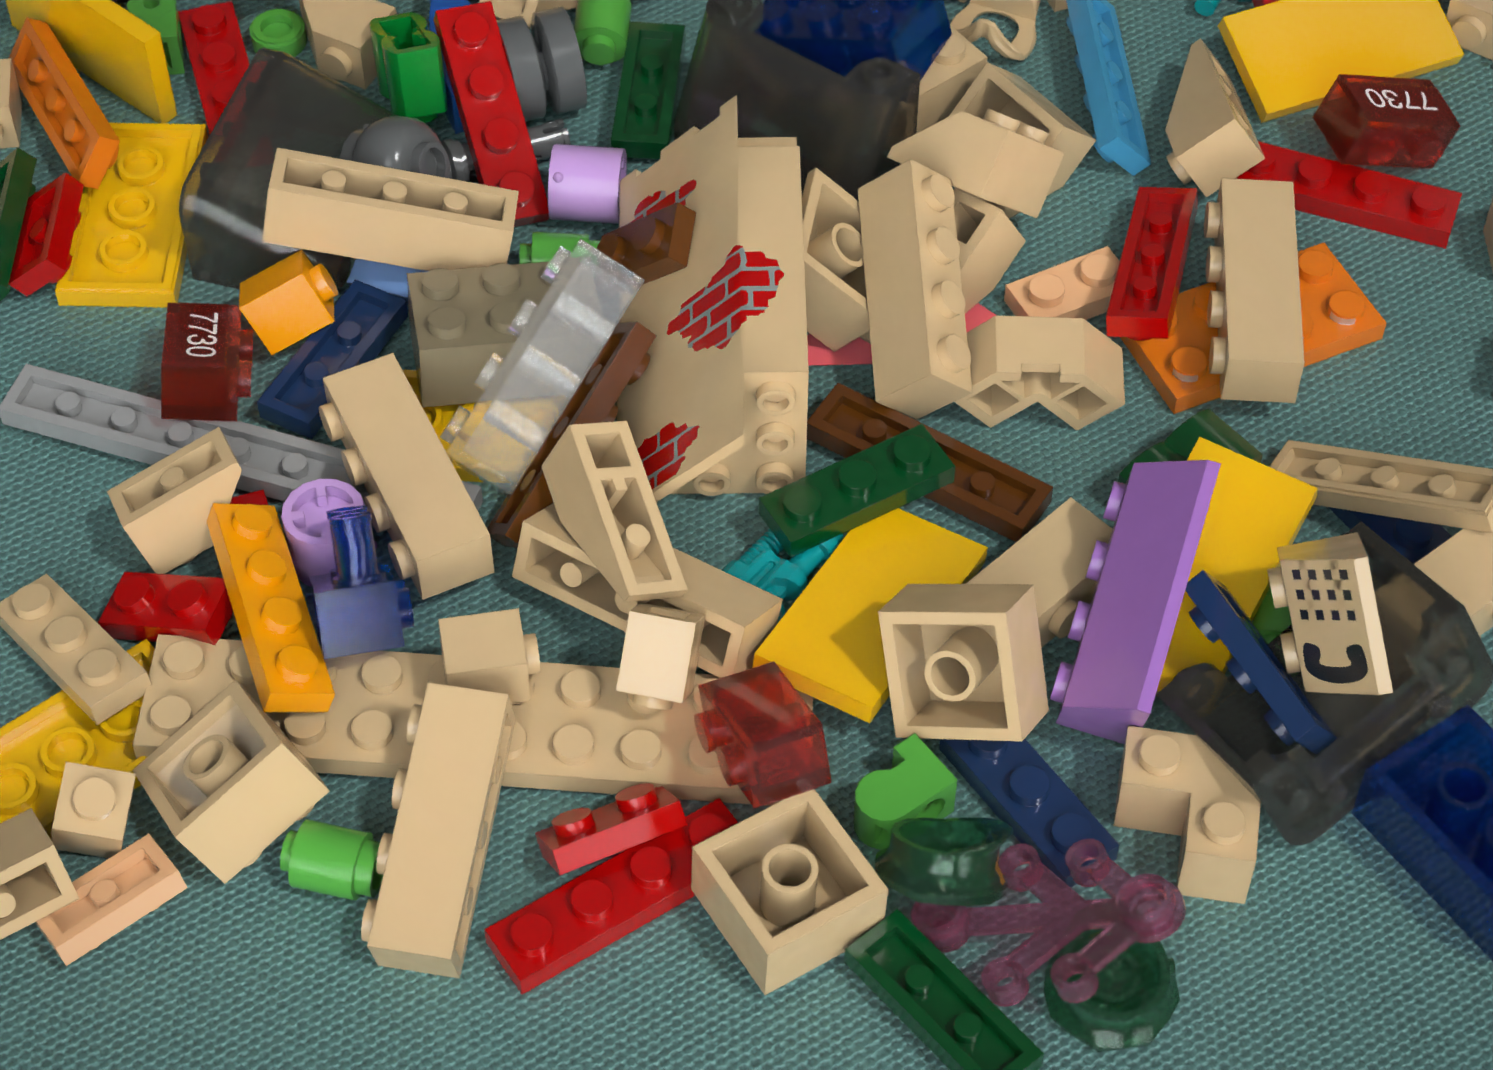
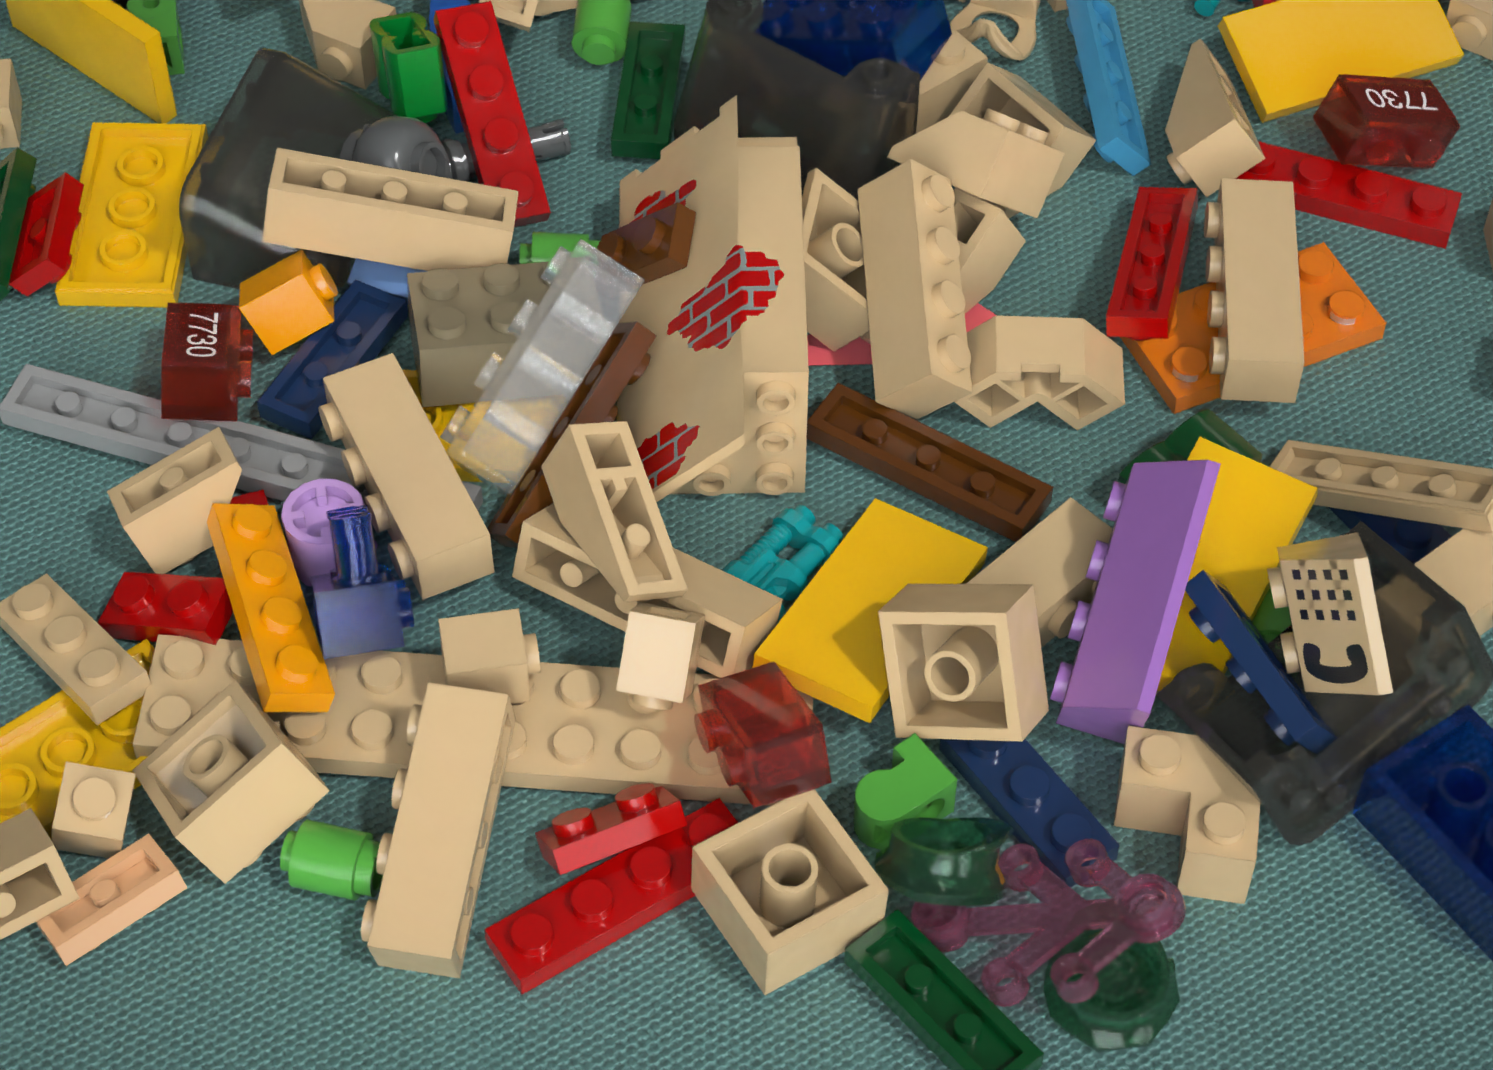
orange plate [8,17,120,189] -> none
red plate [178,1,275,179] -> none
bright green tile [249,9,307,61] -> none
dark grey wheel [497,7,587,121] -> none
lavender piece [548,144,627,224] -> none
dark green plate [759,424,956,558] -> none
light nougat plate [1004,246,1120,320] -> none

